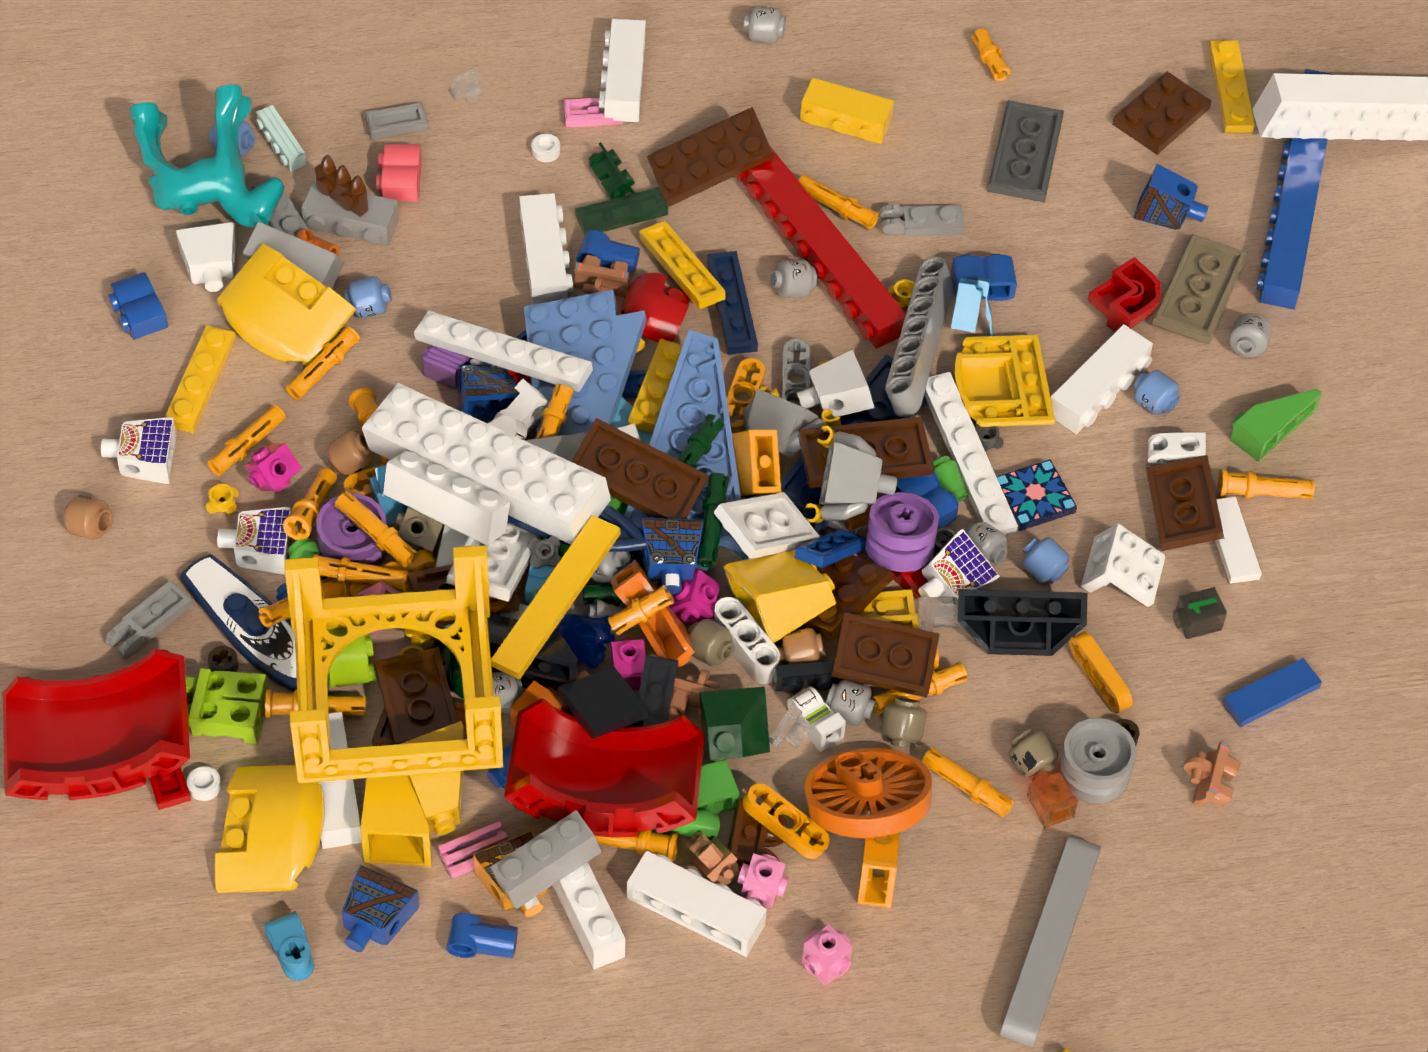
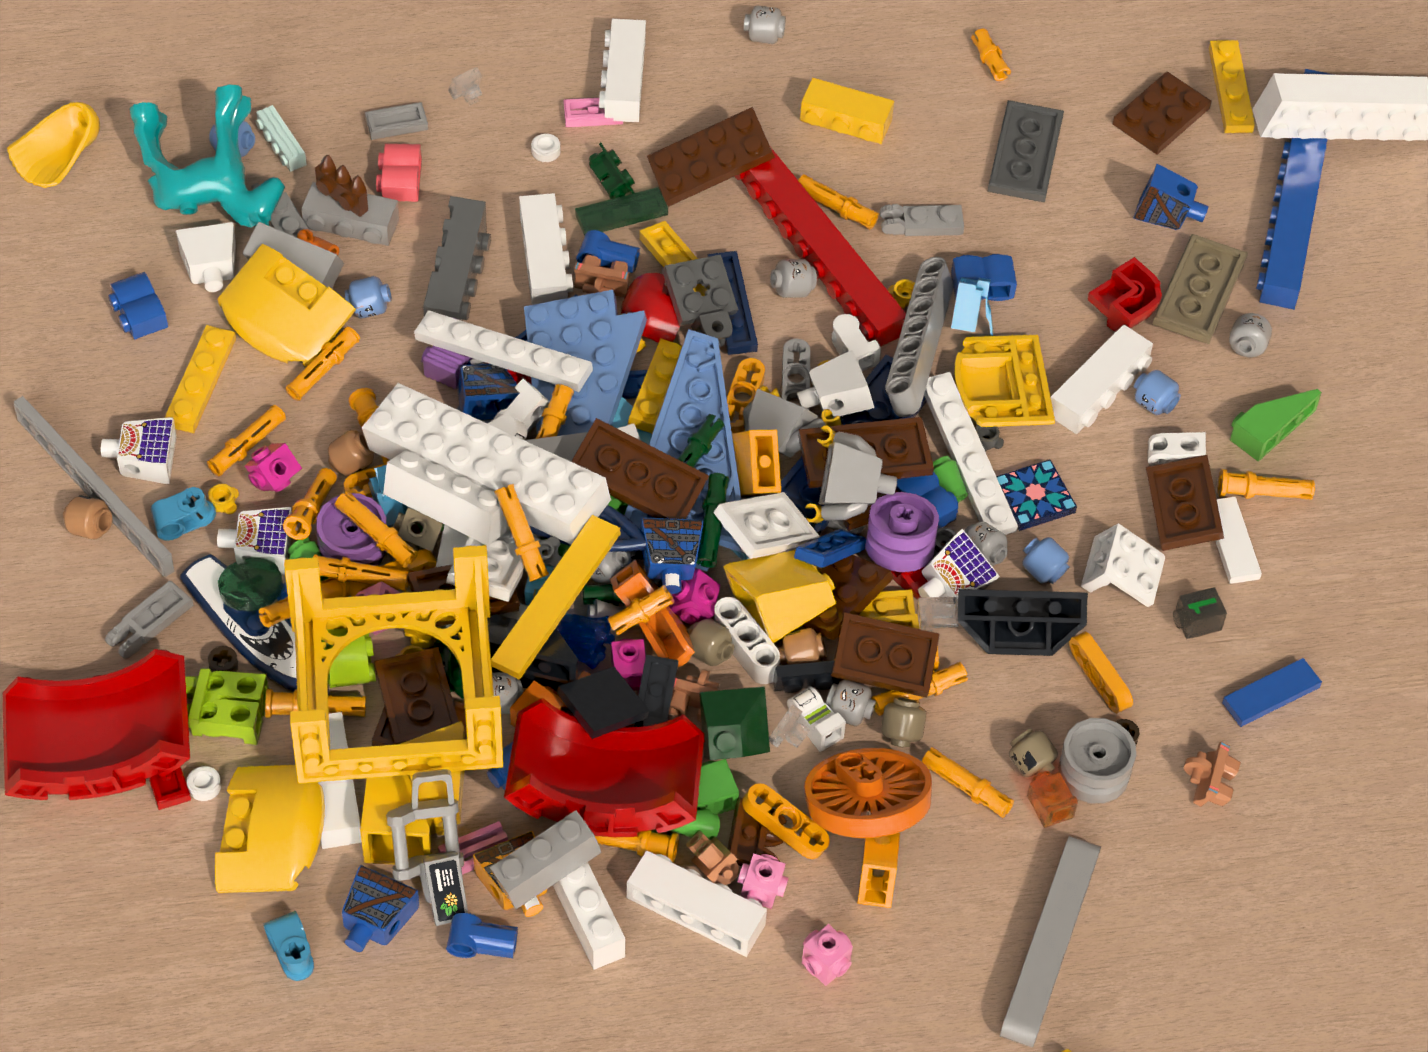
none -> yellow hair [7,102,100,188]
none -> light grey tile [14,396,174,577]
none -> dark azure piece [150,487,216,541]
none -> clear green tile [218,557,284,611]
none -> light grey bar [386,769,464,903]
none -> dark grey wedge [423,196,491,321]
none -> tile [423,851,469,926]
none -> light orange pin [494,484,549,582]
none -> dark grey plate [662,254,738,347]
none -> white leg [832,314,881,371]

